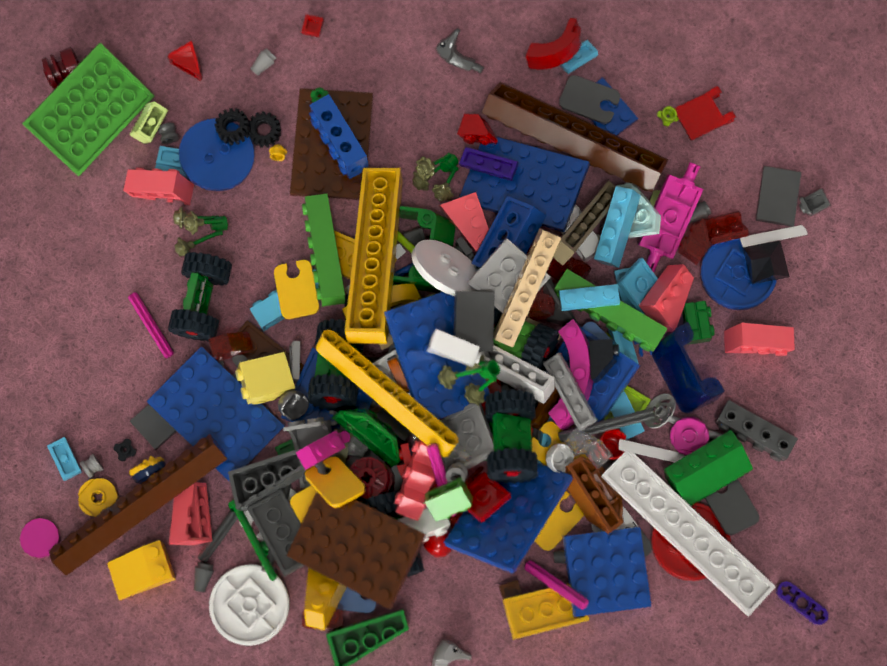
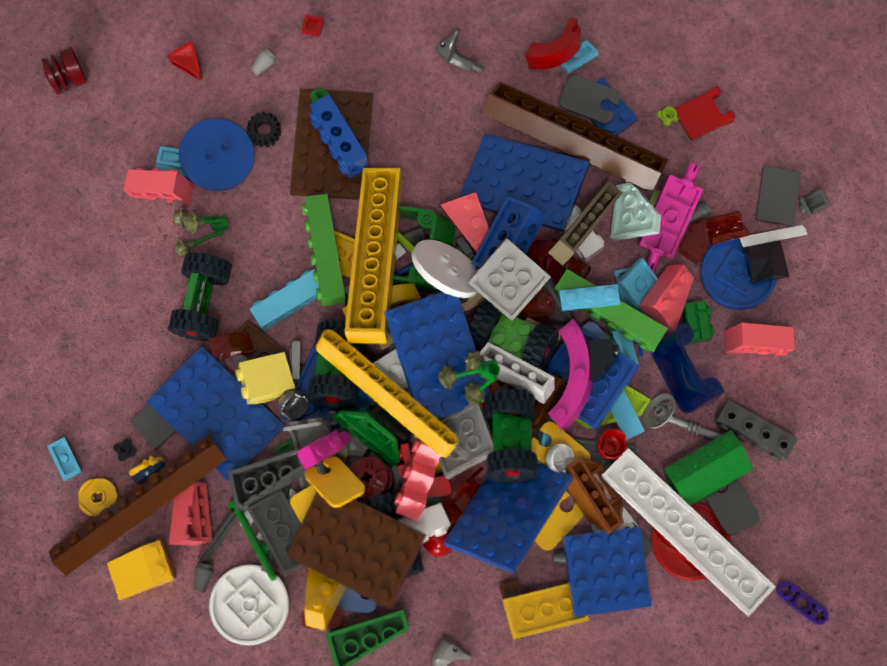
dark pink tile [20,518,61,558] -> none
bright green plate [22,43,154,176] -> none
light grey wheel [80,454,104,478] -> none
dark pink axle [128,292,174,359] -> none
yellowish green brick [130,101,168,144] -> none
dark grey wheel [158,123,179,145] -> none
black tyre [215,108,251,145] -> none
yellow plate [269,145,287,161] -> none
yellow piece [274,260,319,320] -> none
orange beam [387,357,410,392] -> none
olive plant [412,152,459,202] -> none
brick [424,477,472,521] -> none
white slope [427,329,481,367] -> none
dark pink axle [427,443,456,516] -> none
light grey wheel [446,462,468,483] -> none
dark grey tile [454,291,495,351] -> none
red slope [457,114,498,145] -> none
dark purple plate [459,147,519,181] -> none
red plate [467,472,511,523] -> none
tan brick [493,229,561,347] -> none
dark pink axle [524,560,589,610] -> none
light grey tile [543,353,597,431] -> none
dark grey axle [558,408,655,442] -> none
clear slope [564,428,612,469] -> none
medium azure brick [594,186,641,268] -> none
white sticker [619,439,685,463] -> none
dark pink tile [670,416,710,455] -> none

